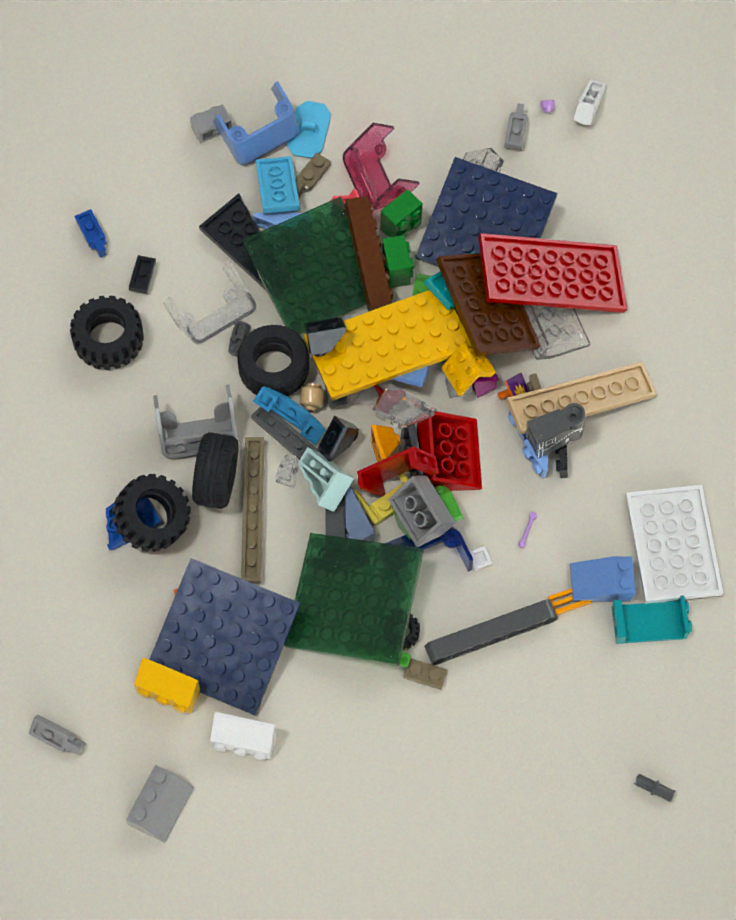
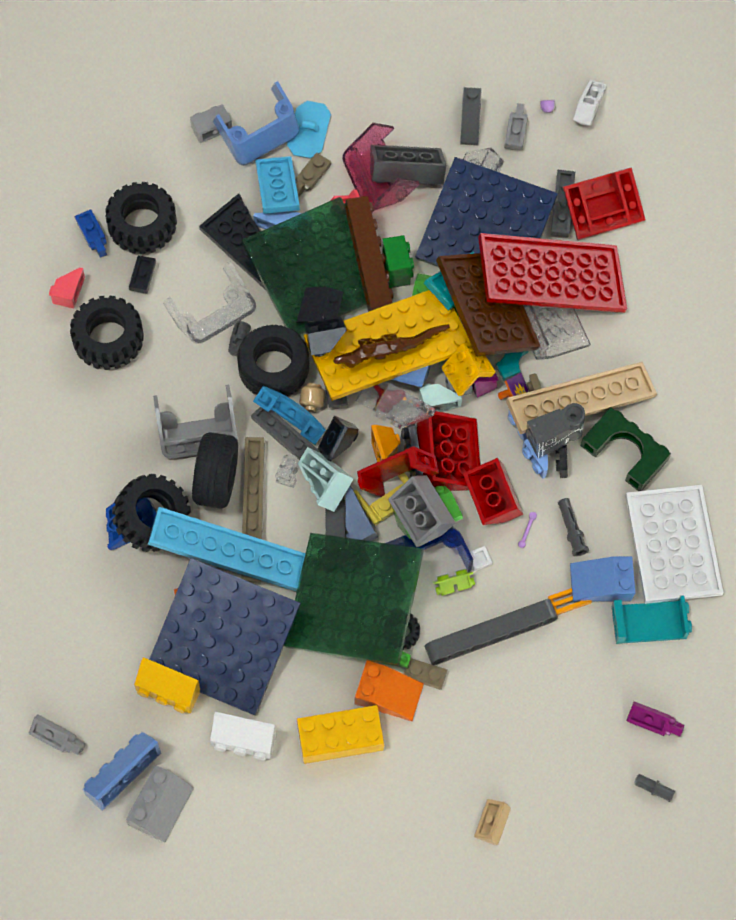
green brick [380,189,423,237] -> none
none -> coral slope [49,267,85,309]
none -> medium blue slope [83,732,161,811]
none -> black tyre [105,182,177,254]
none -> medium azure plate [148,507,308,592]
none -> black slope [296,287,344,325]
none -> yellow brick [297,705,384,764]
none -> reddish brown animal [333,324,450,368]
none -> orange slope [355,660,424,721]
none -> dark grey slope [370,145,446,186]
none -> light aqua slope [419,384,462,412]
none -> lime hinge [432,569,475,596]
none -> dark grey slope [460,87,481,145]
none -> red slope [463,458,523,525]
none -> tan slope [474,799,511,845]
none -> teal tile [495,351,529,381]
none -> dark grey plate [551,169,576,237]
none -> dark grey pin [557,498,589,556]
none -> red slope [563,167,646,240]
none -> dark green arch [581,408,671,491]
none -> magenta hinge [626,701,685,737]

